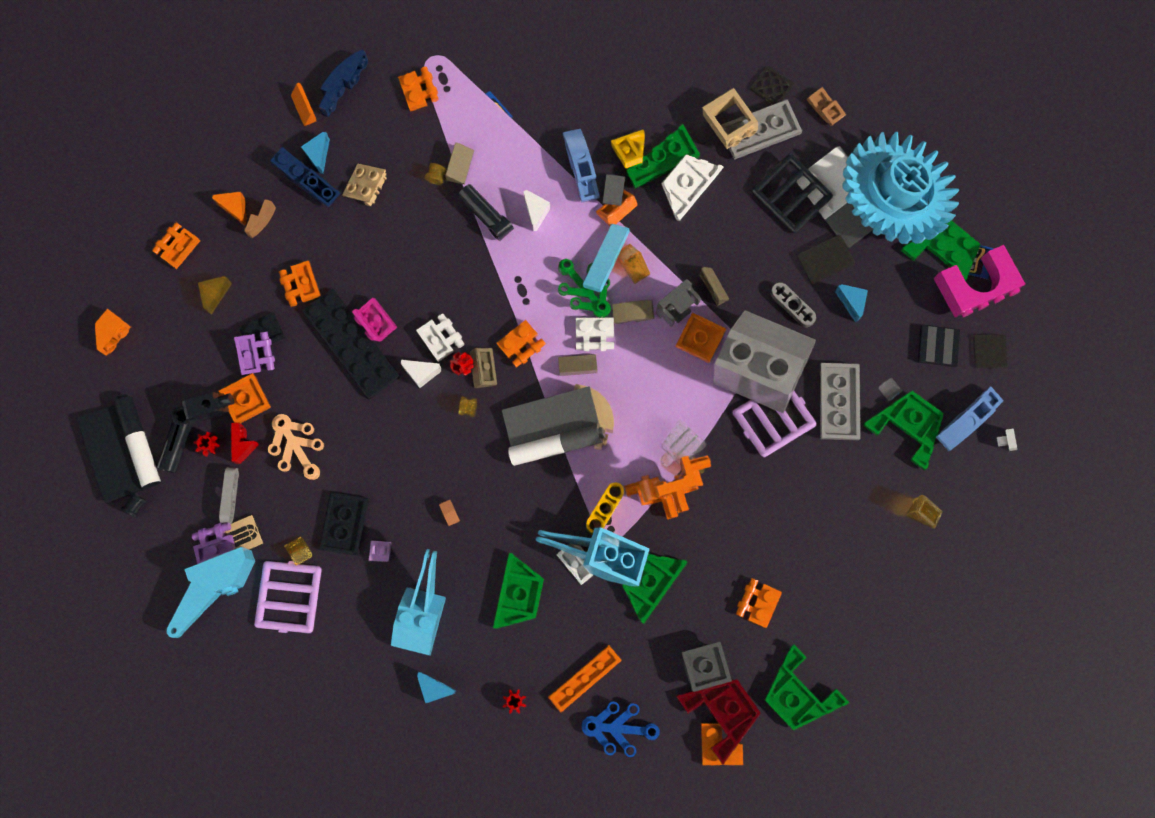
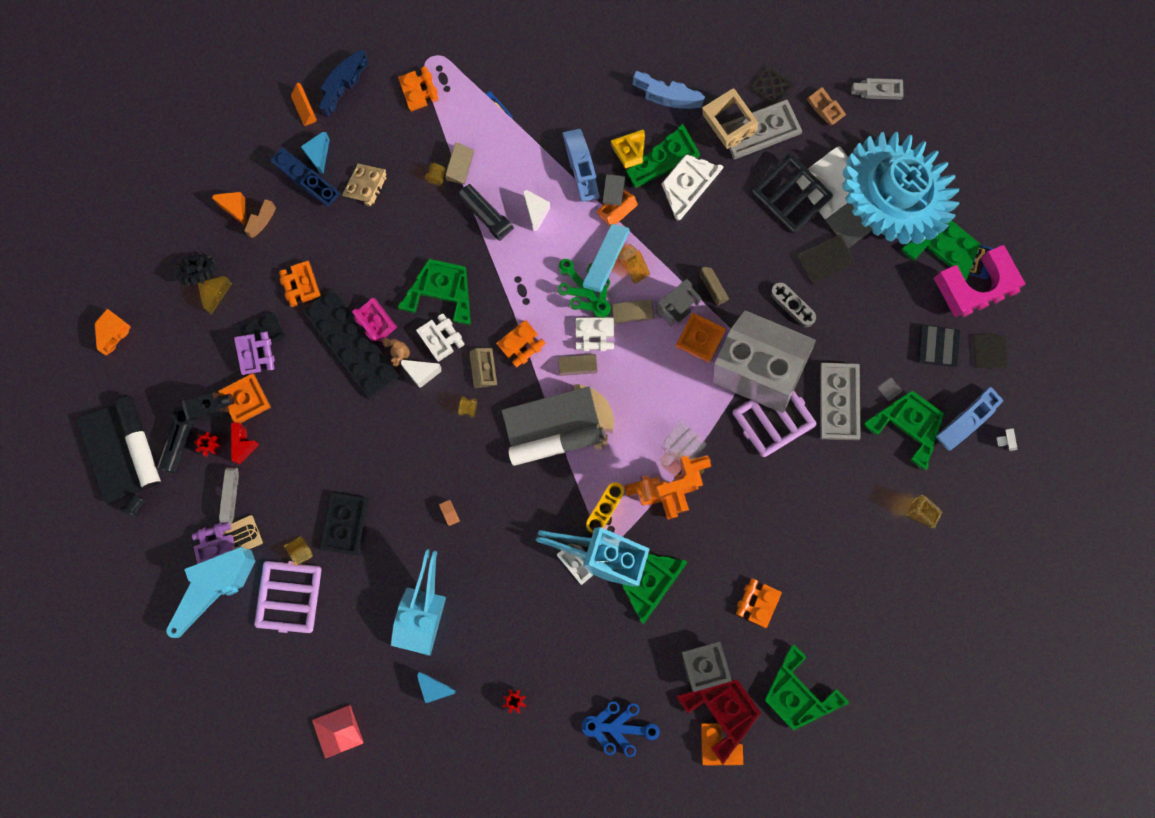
orange plate [152,222,200,269] -> none
light nougat plant [268,414,324,480] -> none
lavender tile [369,541,391,562] -> none
red gear [450,352,474,376] -> none
green wing [493,553,544,629] -> none
orange tile [548,645,622,712] -> none
dark azure slope [835,284,868,322] -> none
none -> black gear [174,253,217,287]
none -> coral slope [312,705,364,759]
none -> medium nougat piece [382,338,410,366]
none -> green wing [398,259,471,326]
none -> medium blue slope [633,71,705,109]
none -> light grey hinge [851,78,903,100]

